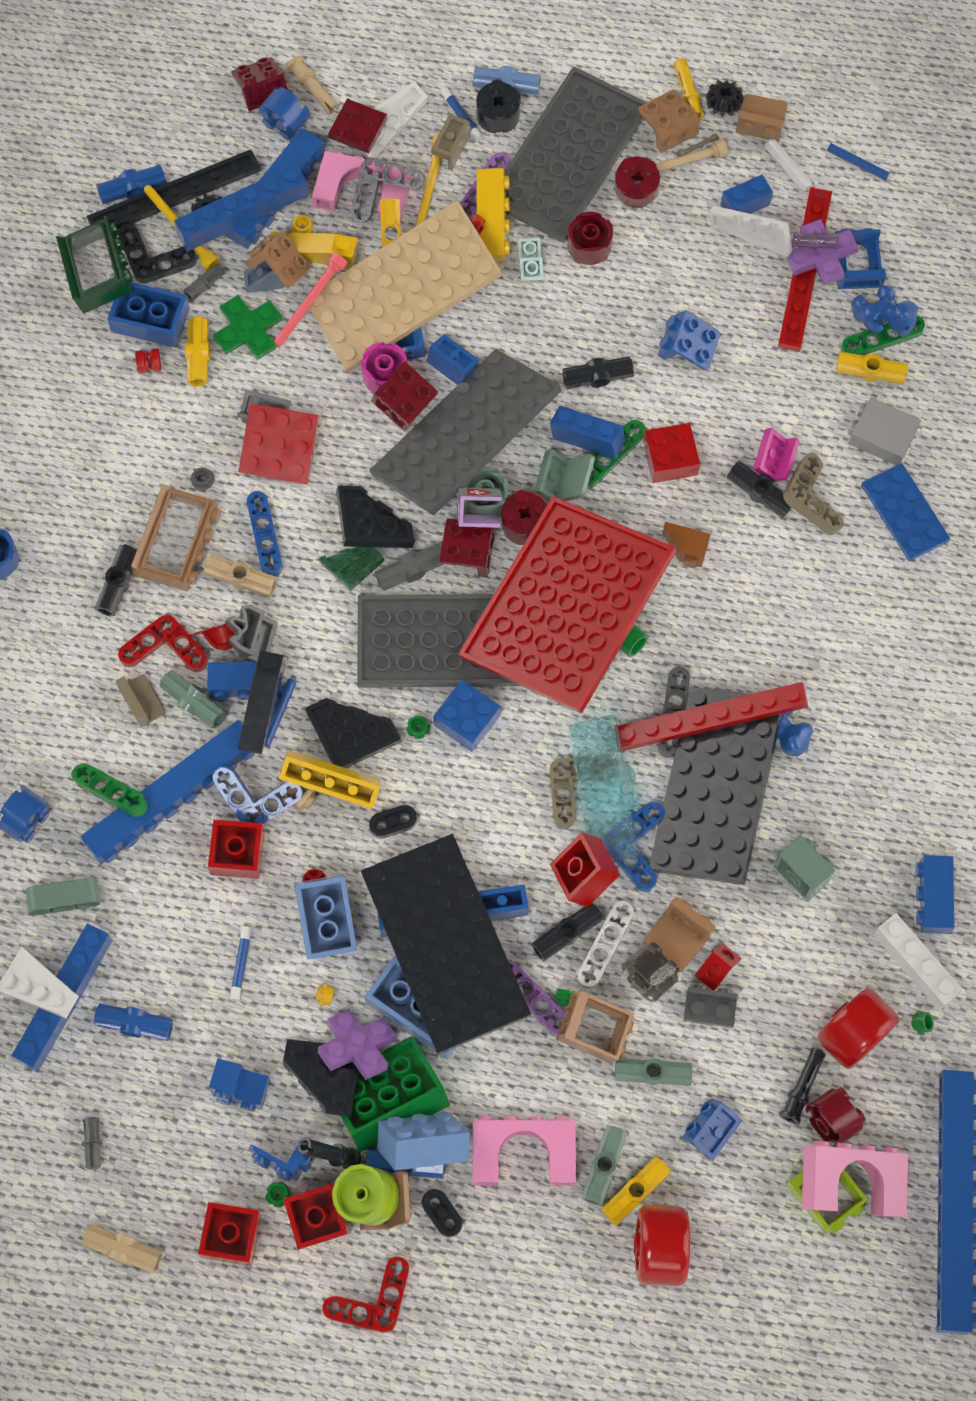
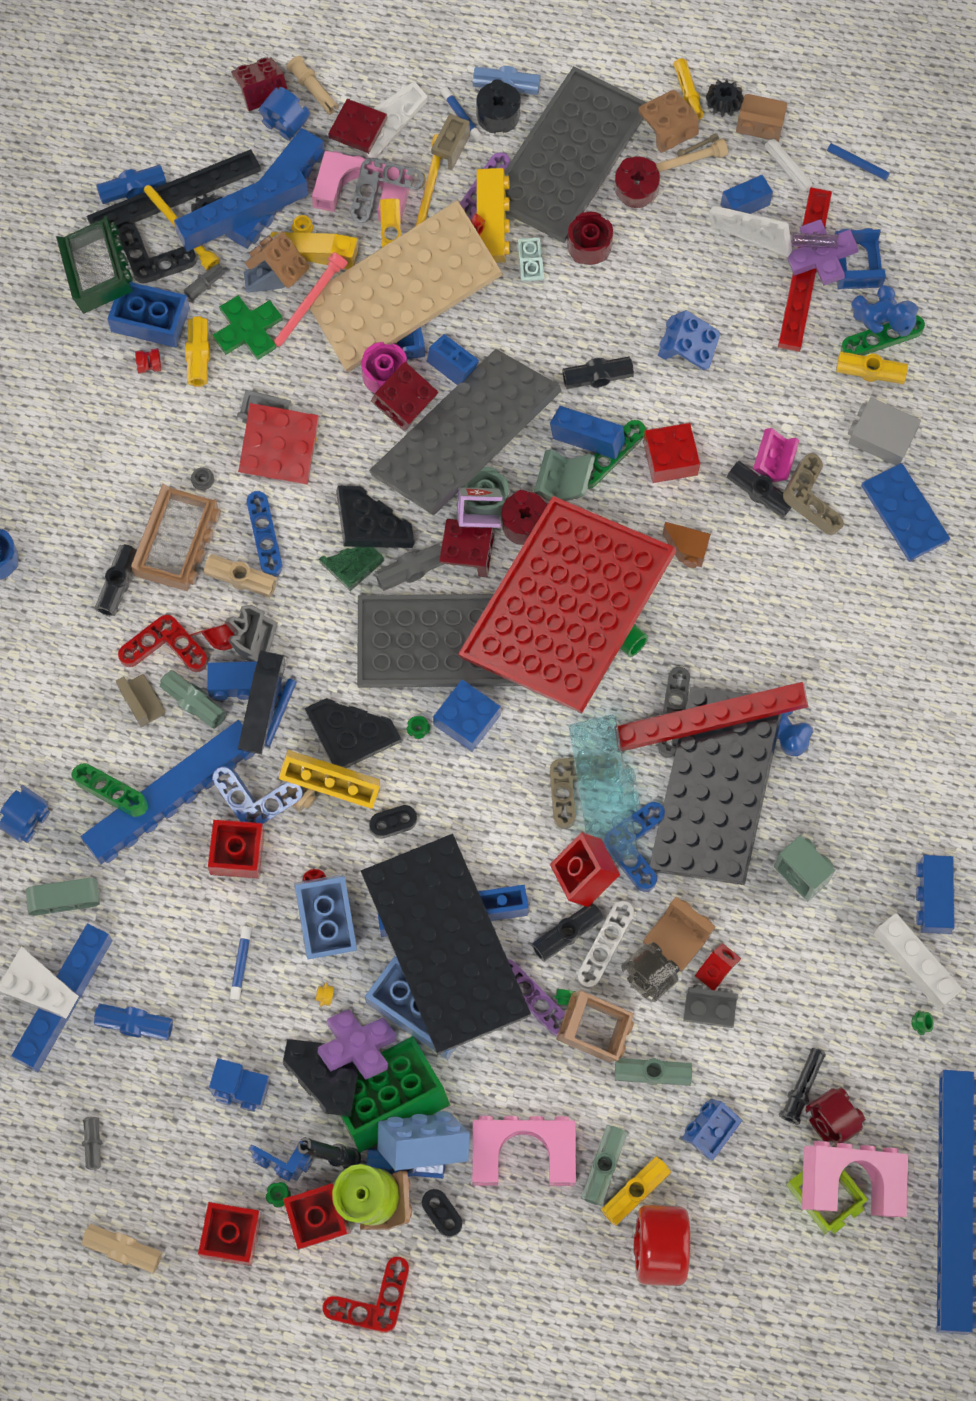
red wheel [817,988,899,1069] -> none

